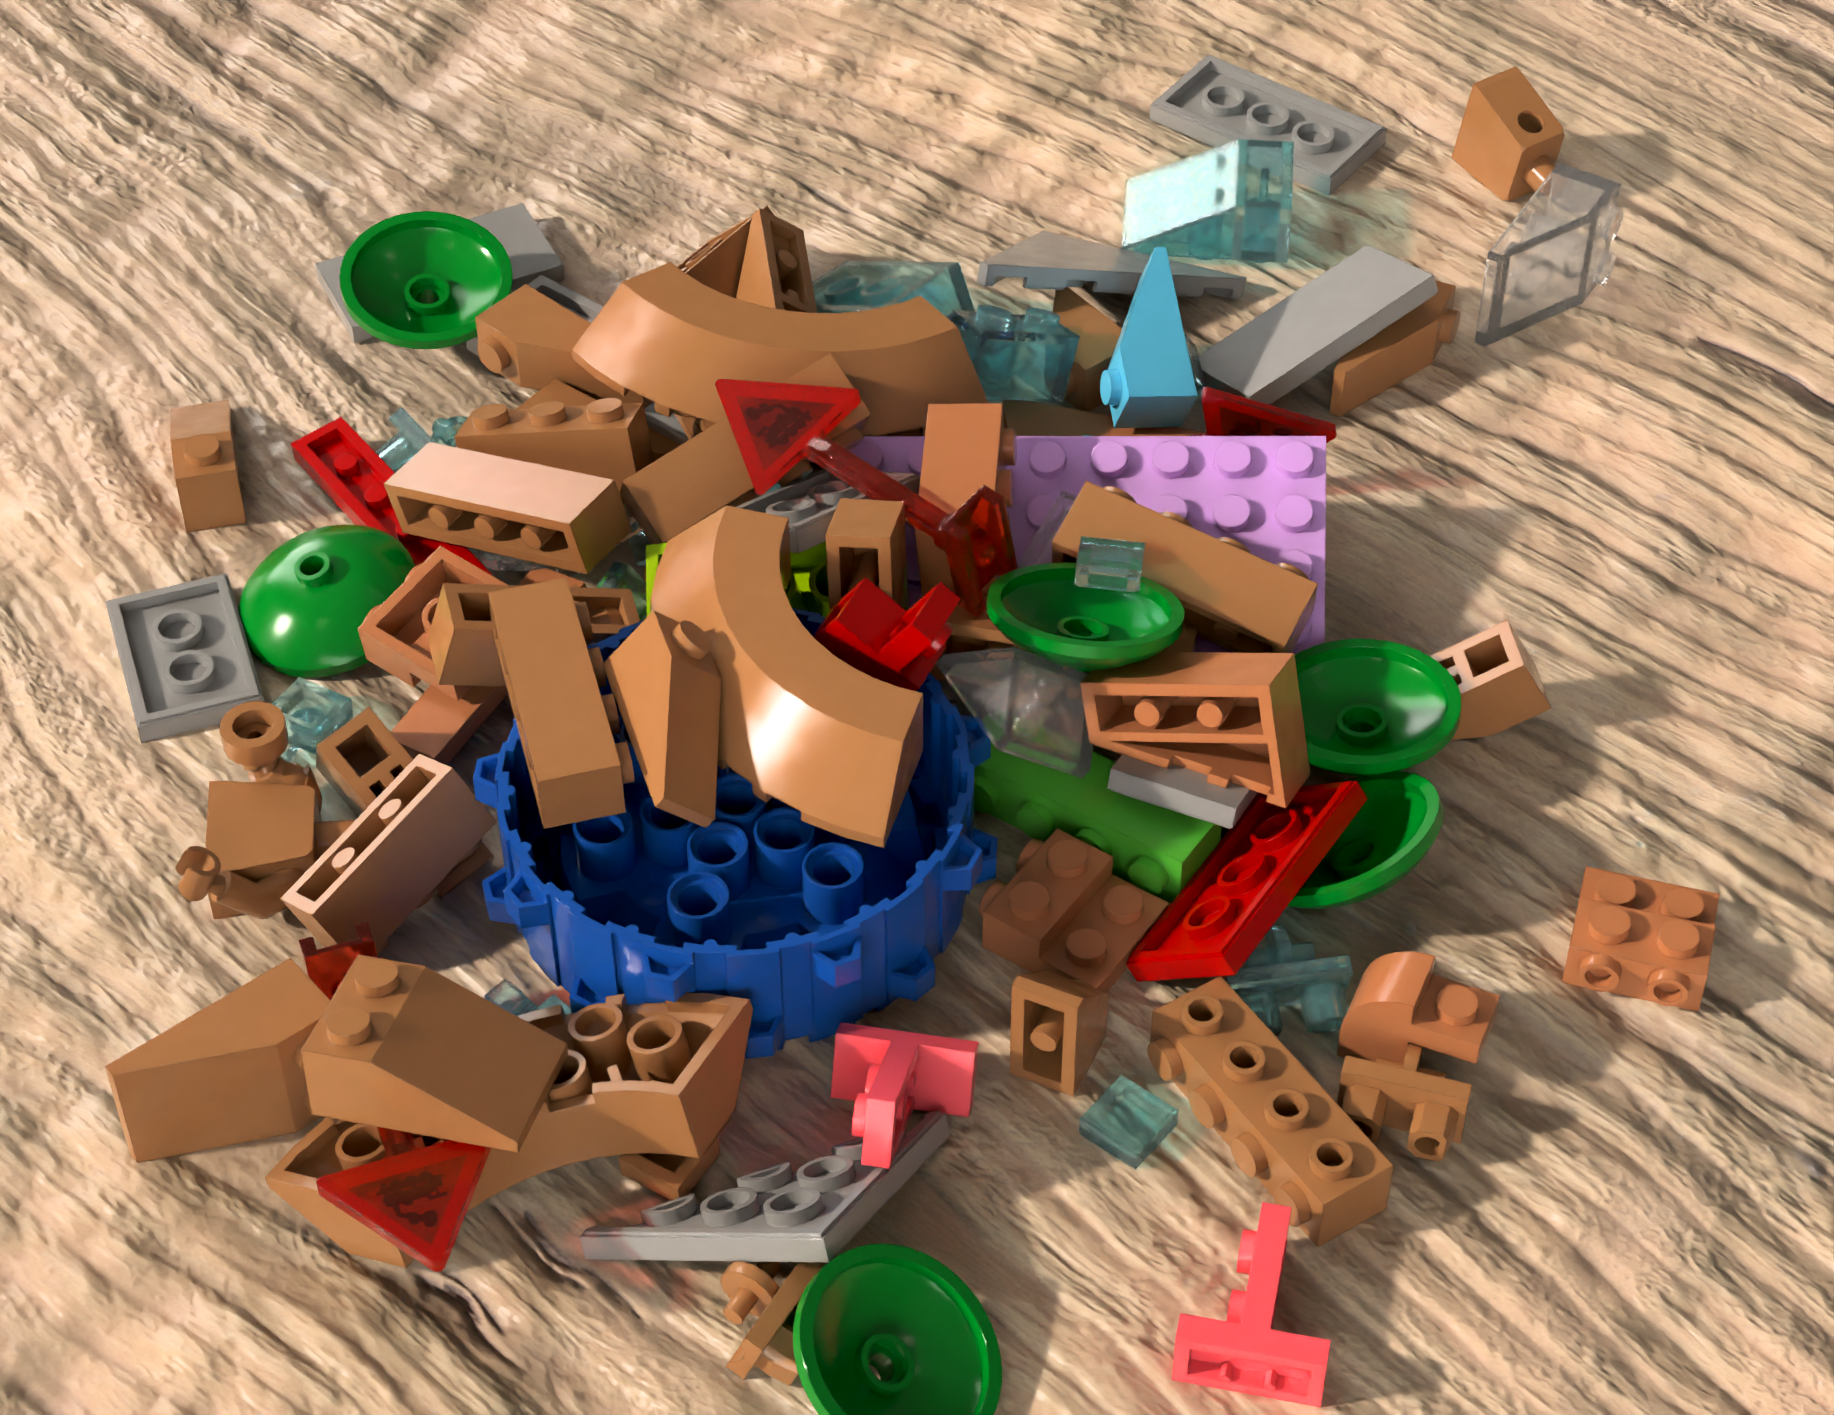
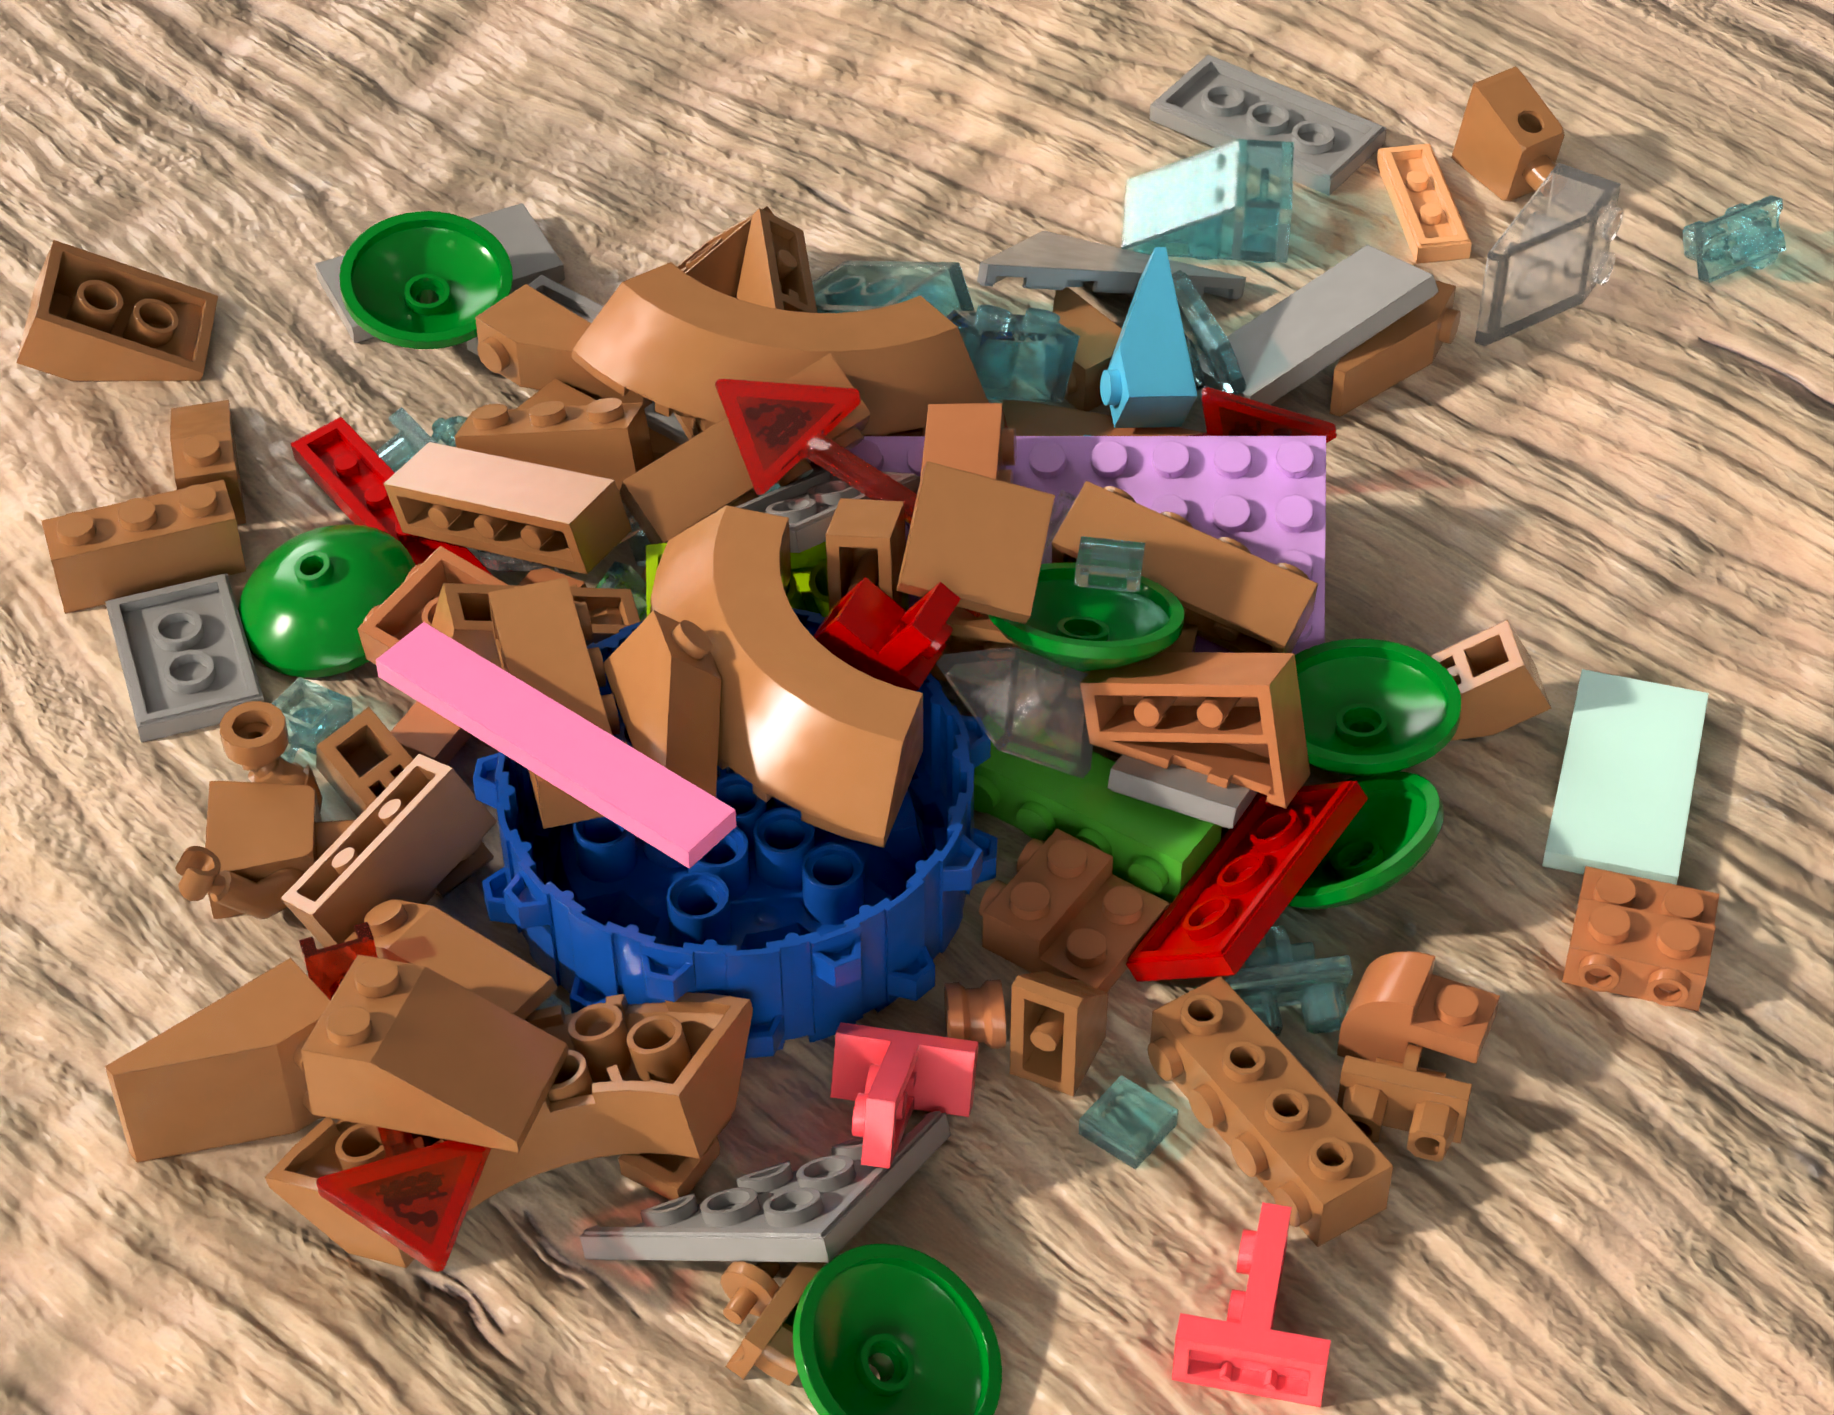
none -> medium nougat slope [16,240,218,381]
none -> medium nougat brick [41,479,246,614]
none -> medium nougat slope [345,899,557,1020]
none -> bright pink tile [376,622,737,869]
none -> medium nougat tile [896,461,1055,624]
none -> nougat wheel [944,979,1006,1049]
none -> clear light blue tile [1172,270,1247,395]
none -> light nougat tile [1376,144,1472,264]
none -> light aqua tile [1542,669,1709,885]
none -> clear light blue hips [1682,195,1786,283]

